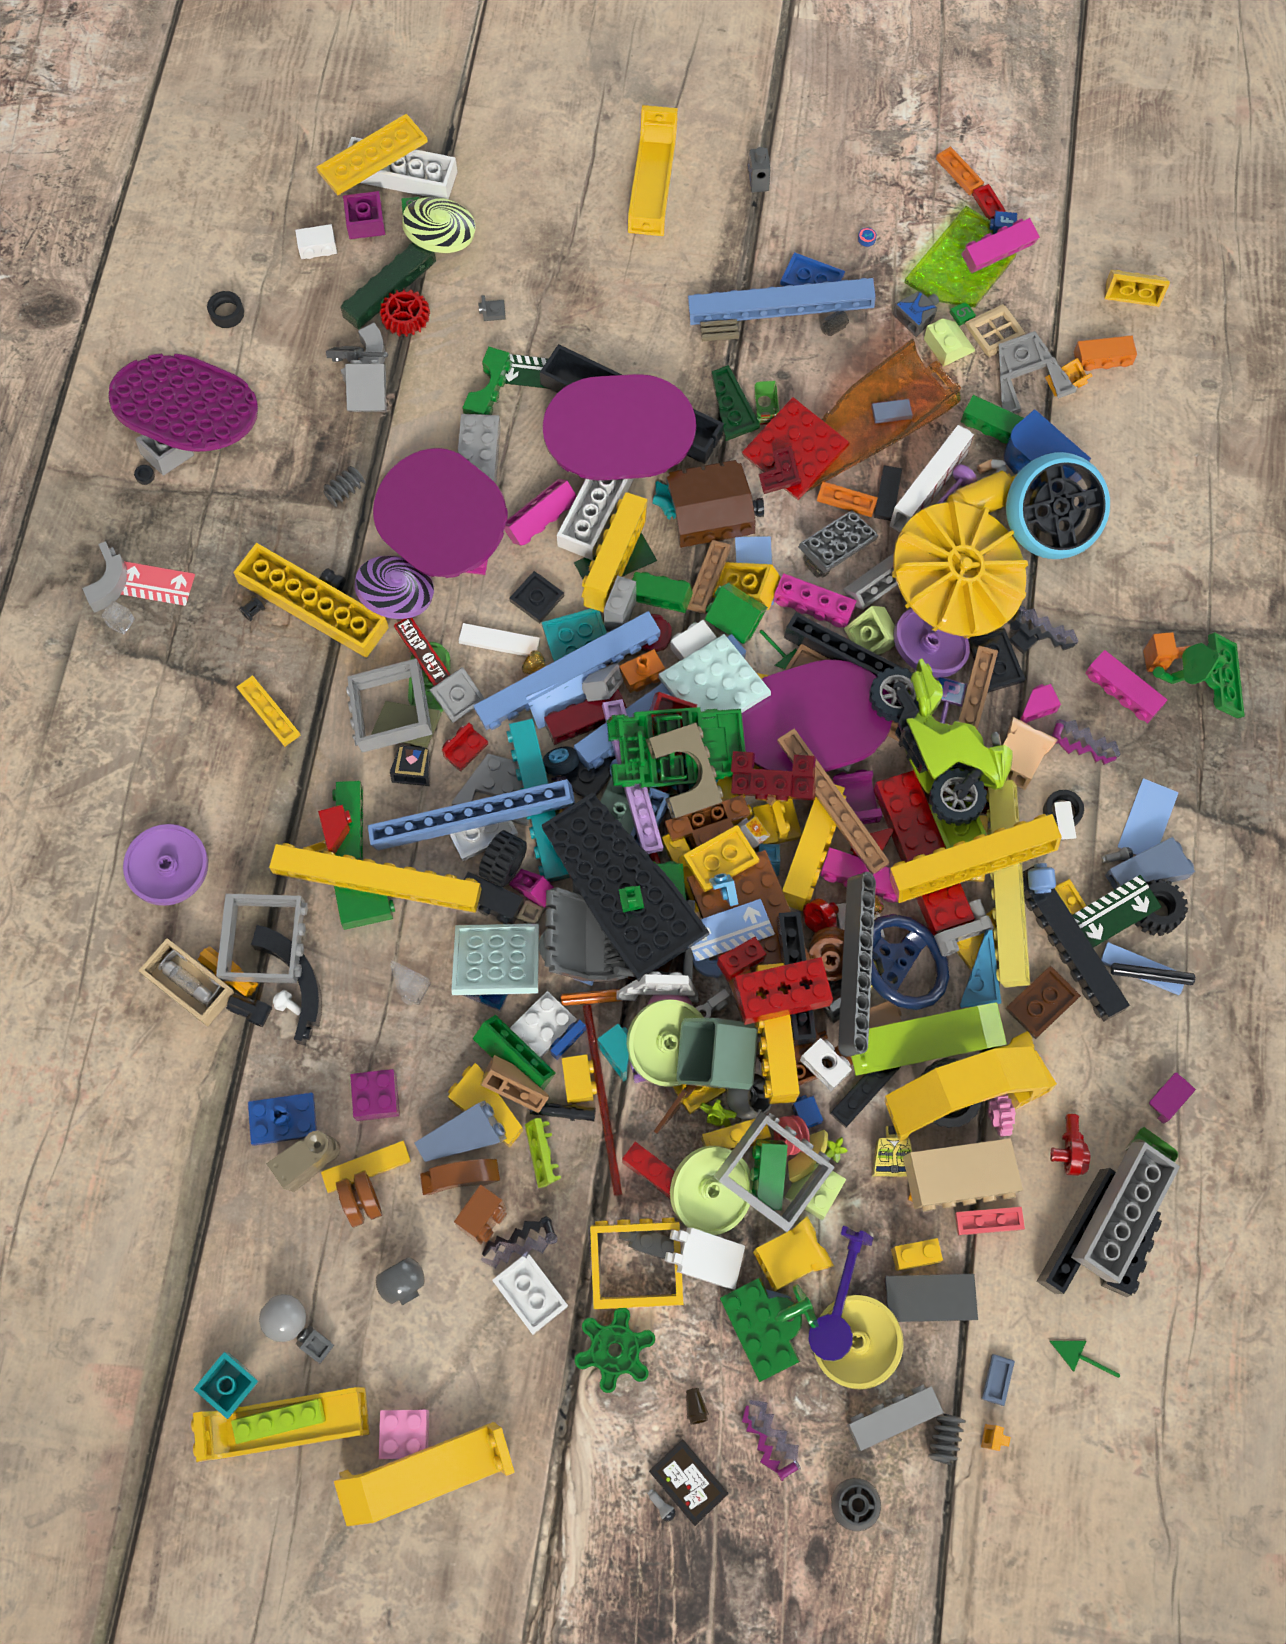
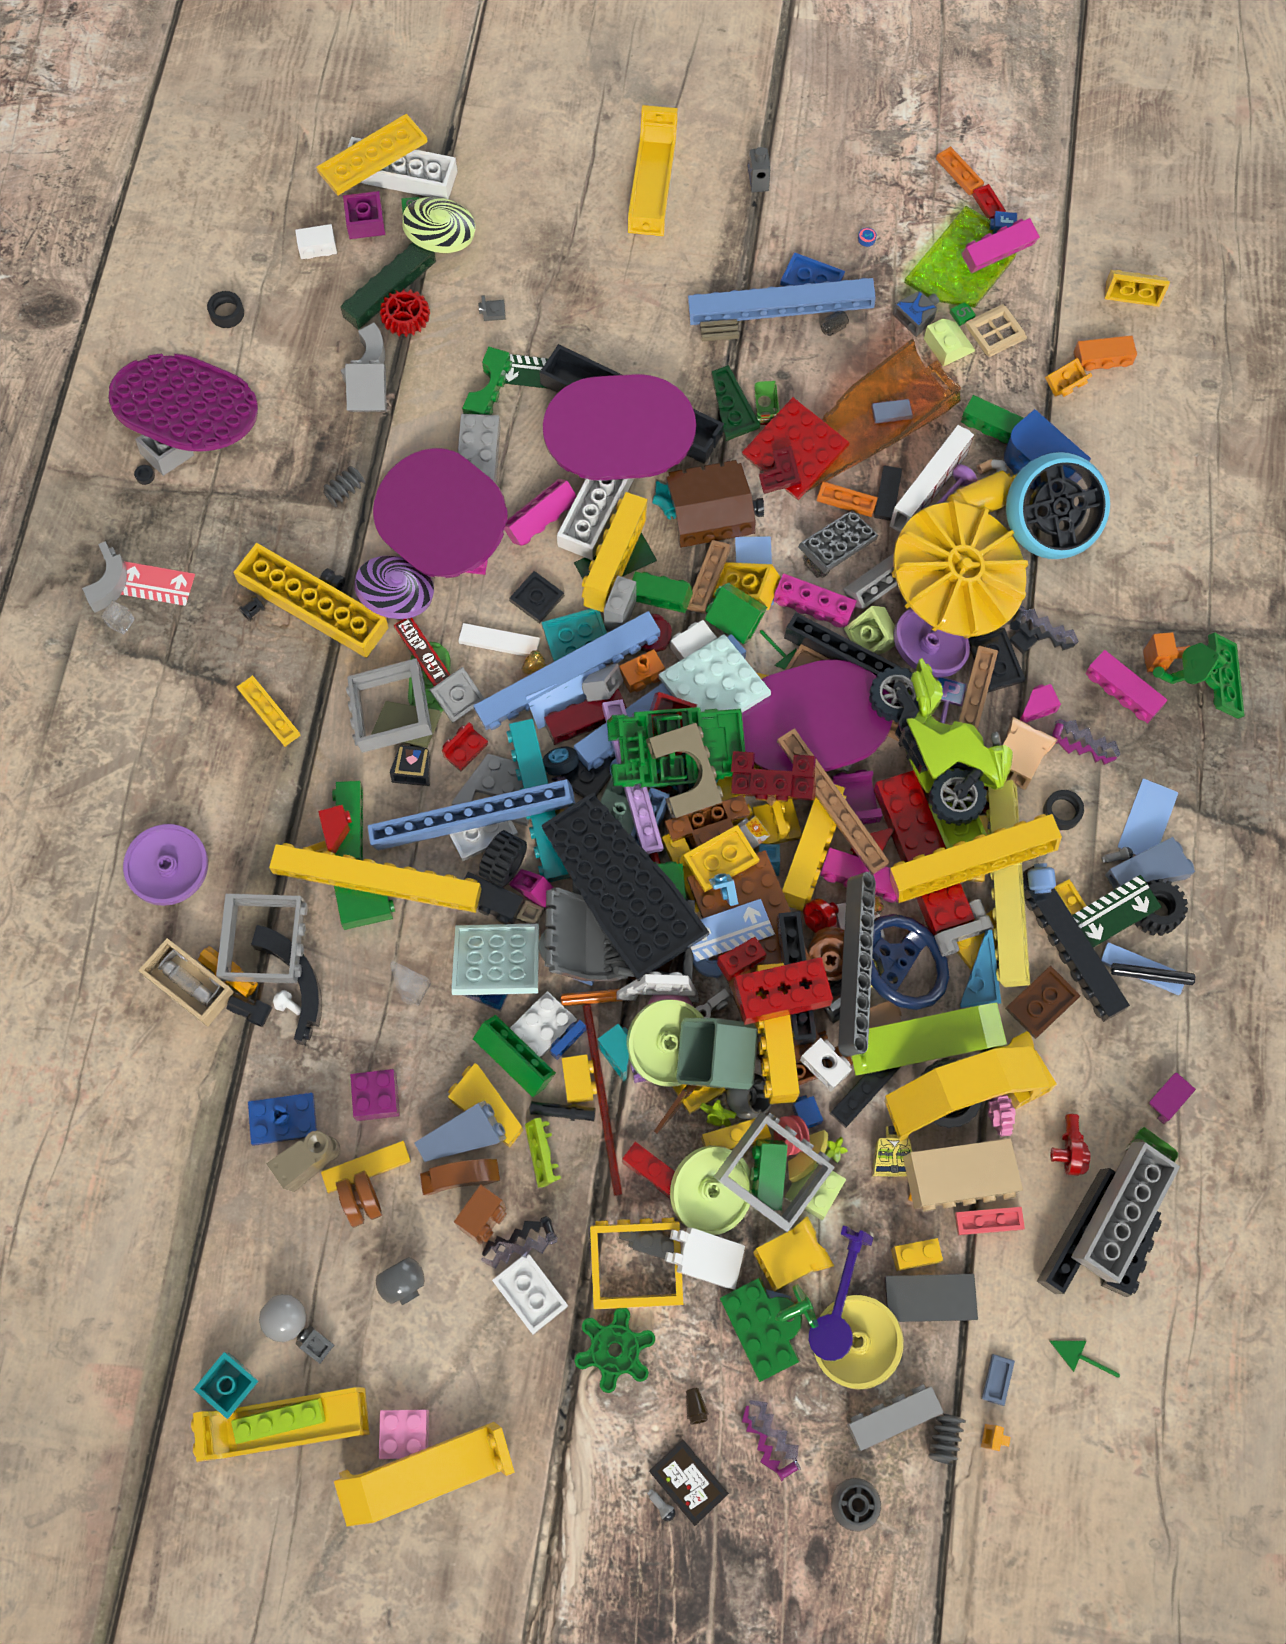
dark grey piece [326,346,388,362] -> none
medium nougat slope [481,1055,549,1113] -> none
green tile [619,885,644,912] -> none
light grey wing [999,331,1077,414] -> none
white sticker [1054,801,1076,839] -> none

